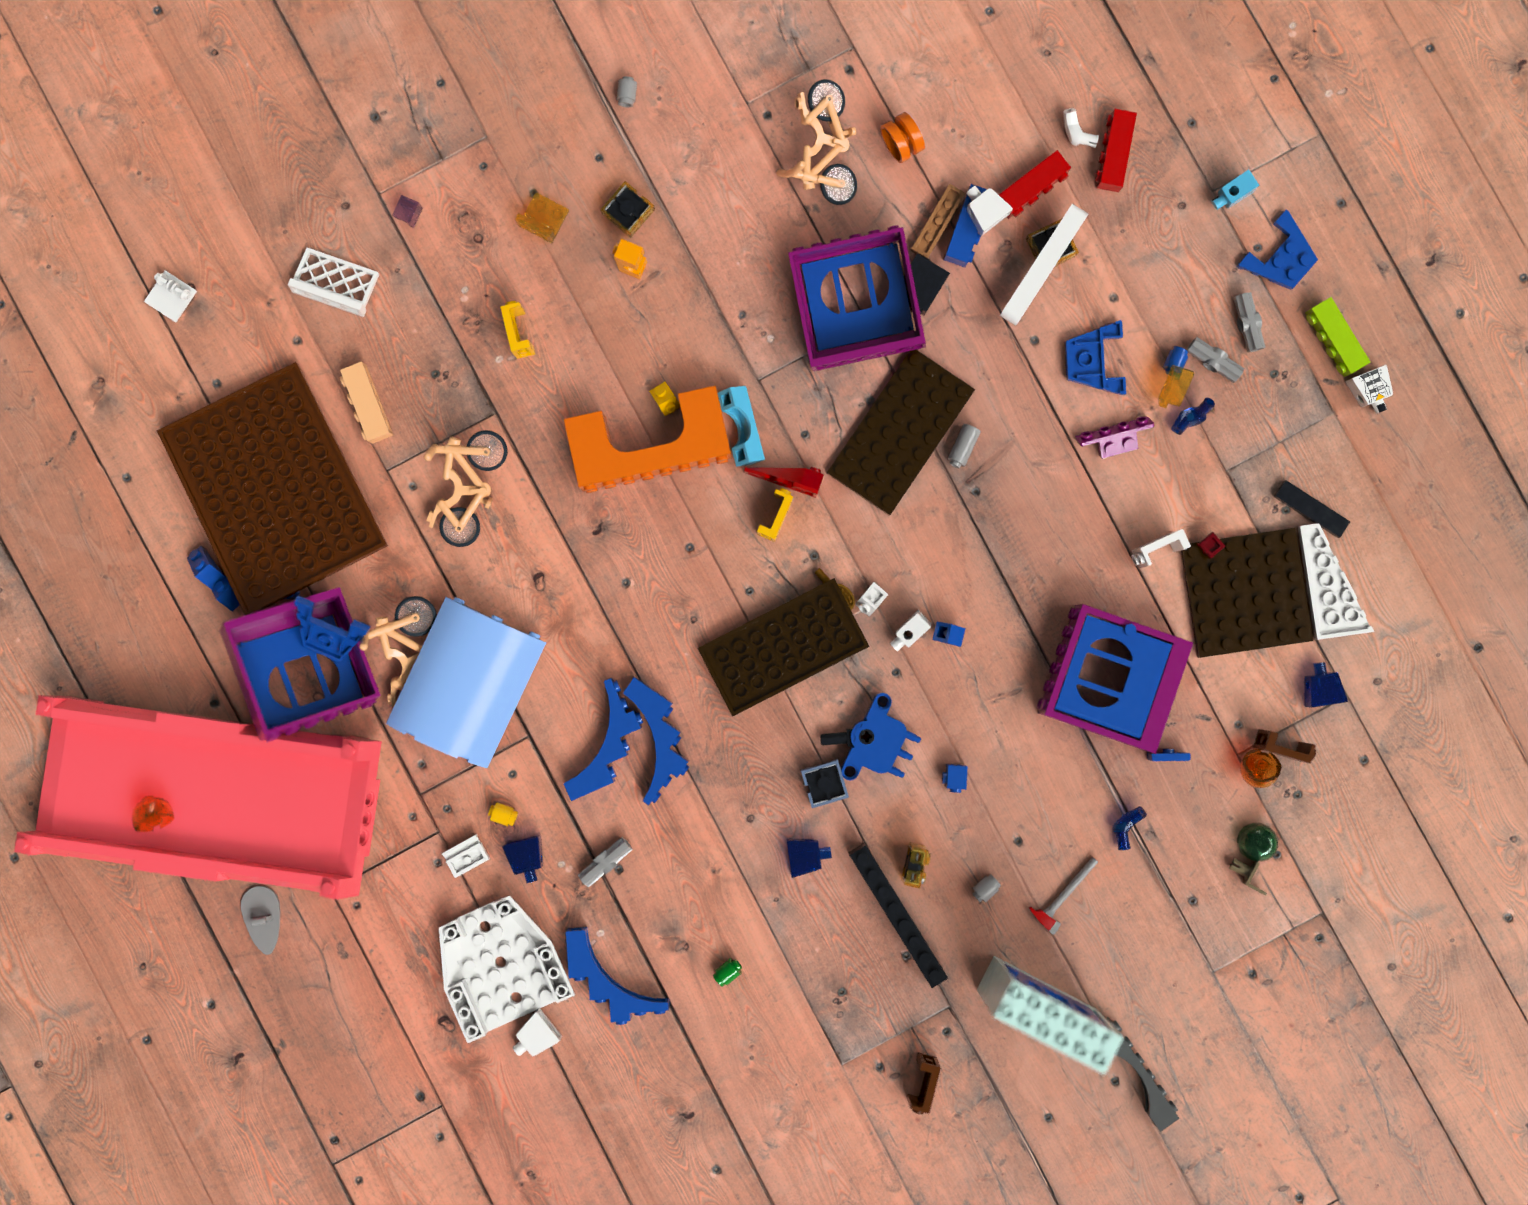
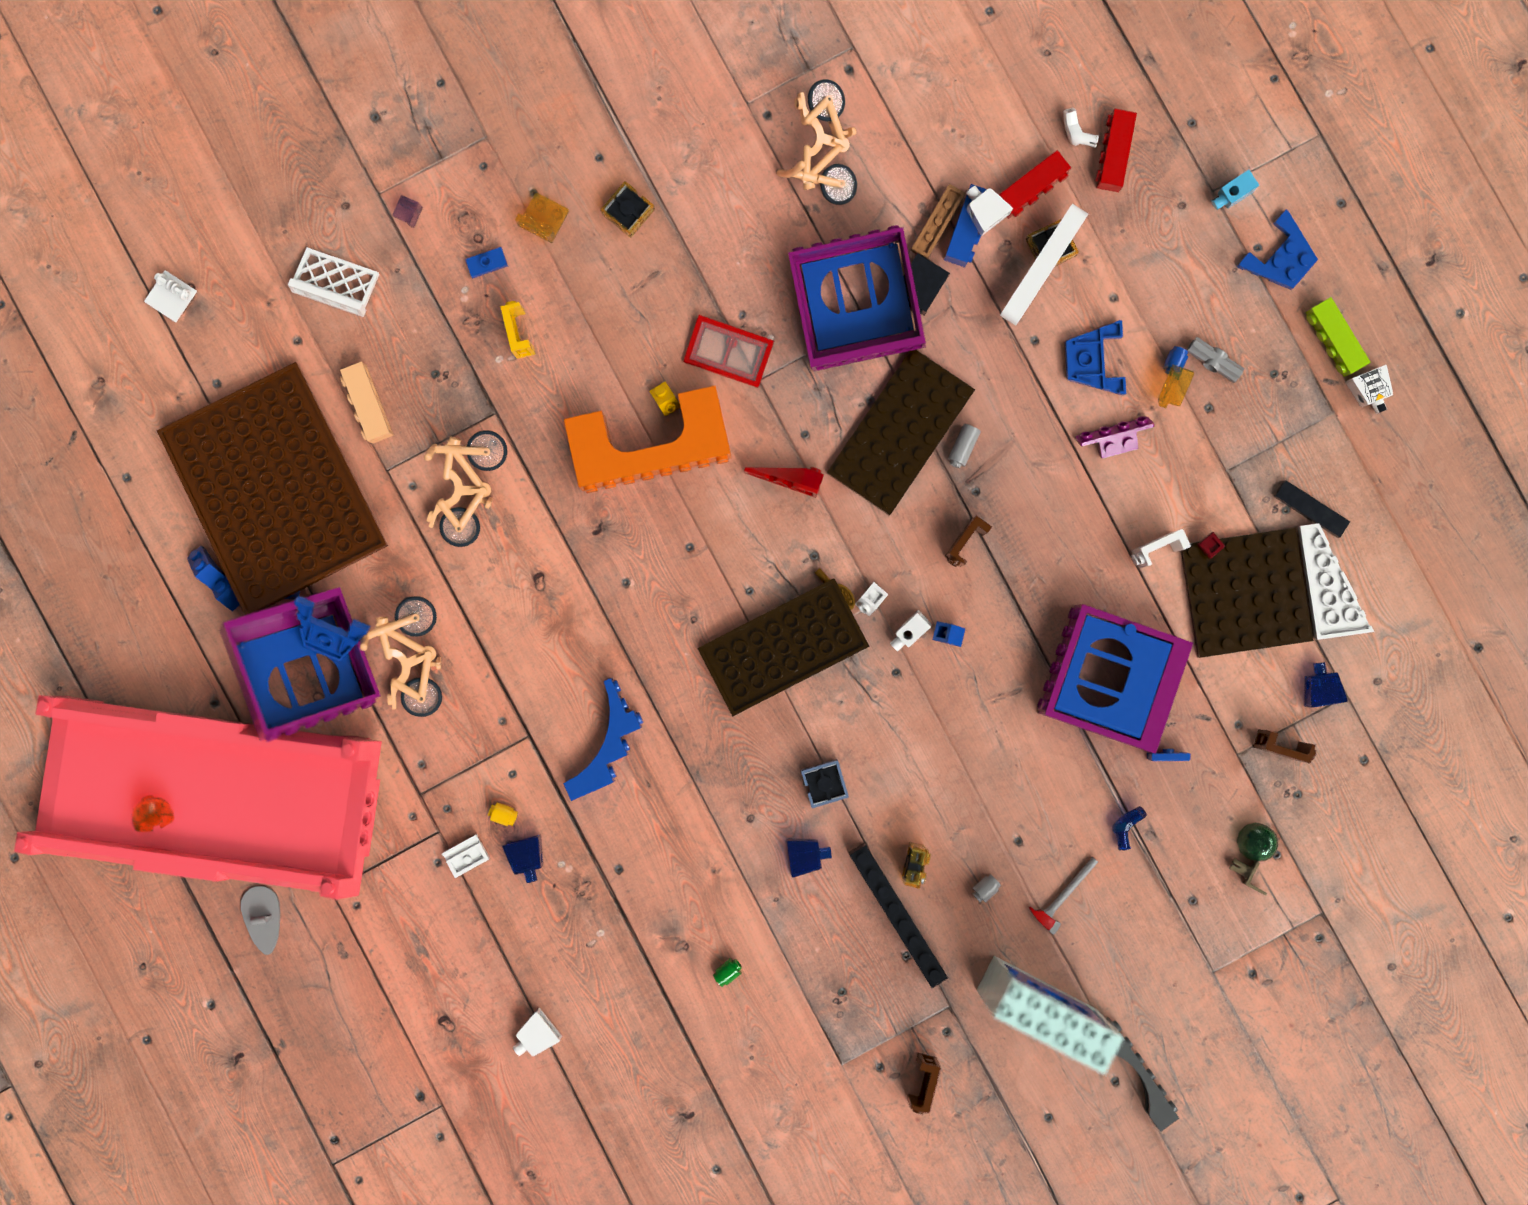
light blue panel [386,597,546,768] -> none
white wedge [439,896,575,1043] -> none
blue arch [566,927,670,1025] -> none
light grey piece [578,837,633,888] -> none
light orange arch [613,238,647,280] -> none
light grey brick [617,76,637,107] -> none
blue arch [623,677,689,805] -> none
medium azure arch [717,386,765,467] -> none
yellow panel [757,488,793,542] -> none
blue piece [820,693,921,780] -> none
orange wheel [880,112,925,163] -> none
blue brick [942,764,968,793] -> none
clear blue arm [1171,397,1215,435] -> none
light grey piece [1234,292,1265,352] -> none
clear orange cylinder [1240,749,1282,789] -> none
none -> blue plate [465,247,508,279]
none -> clear door [683,315,774,388]
none -> reddish brown panel [945,515,992,567]

